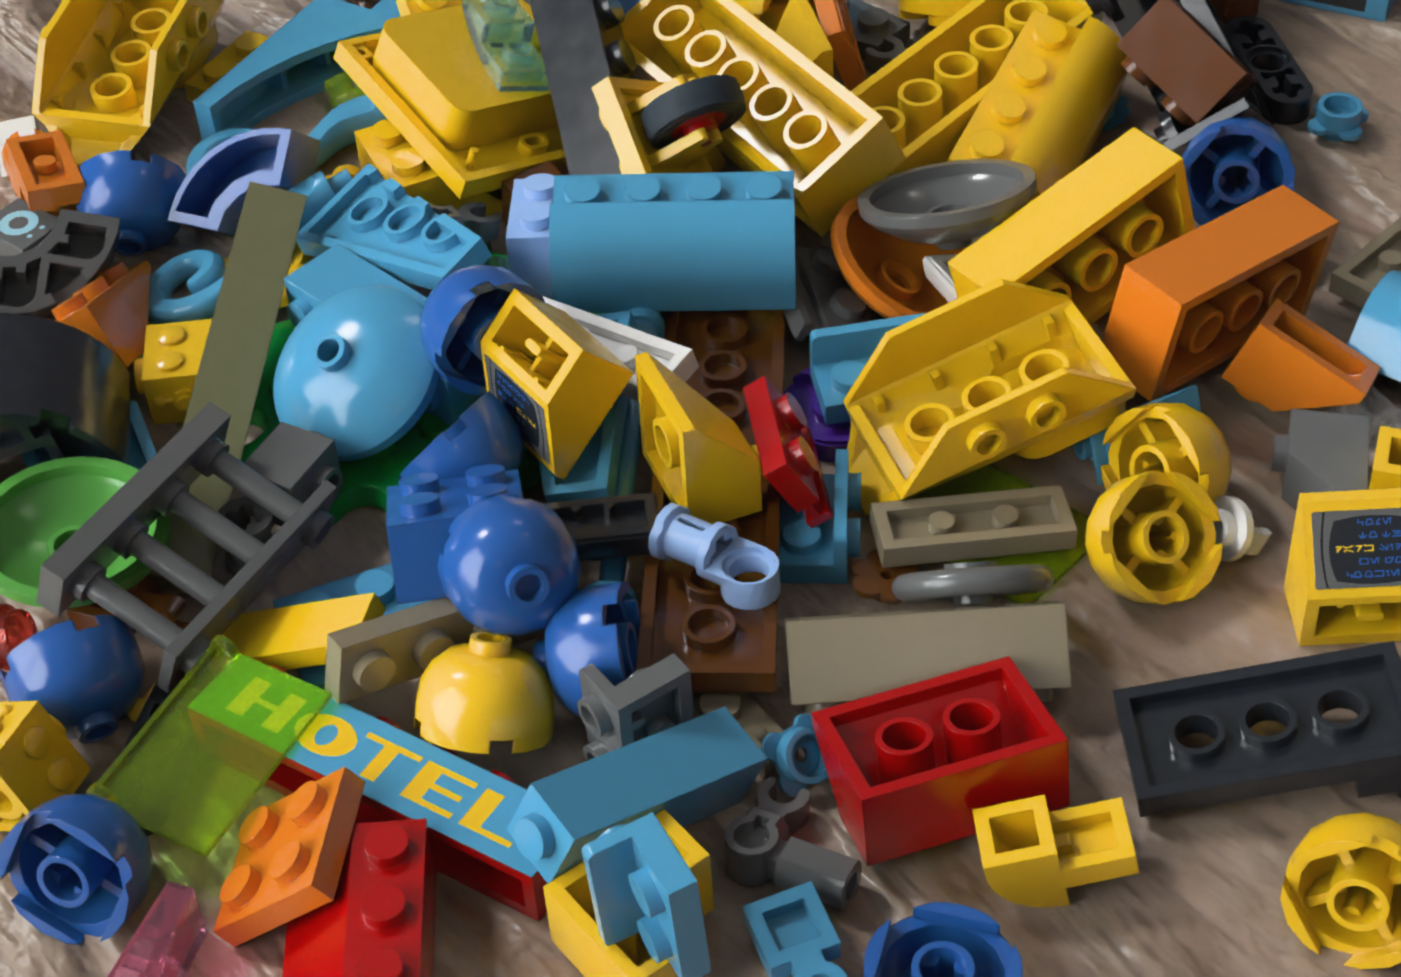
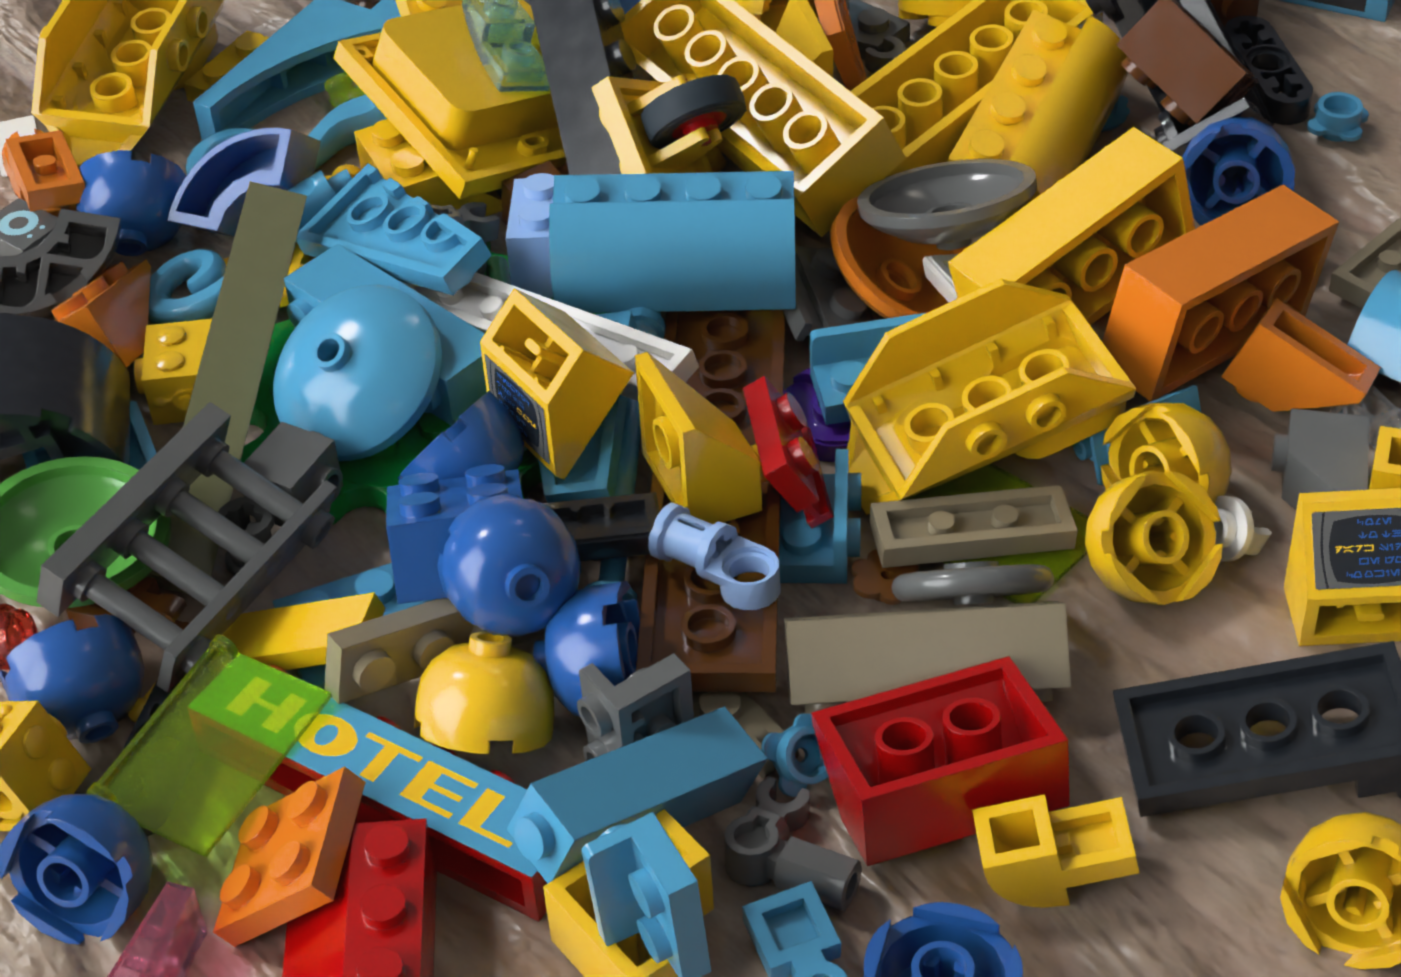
blue cylinder [420,265,545,395] -> none

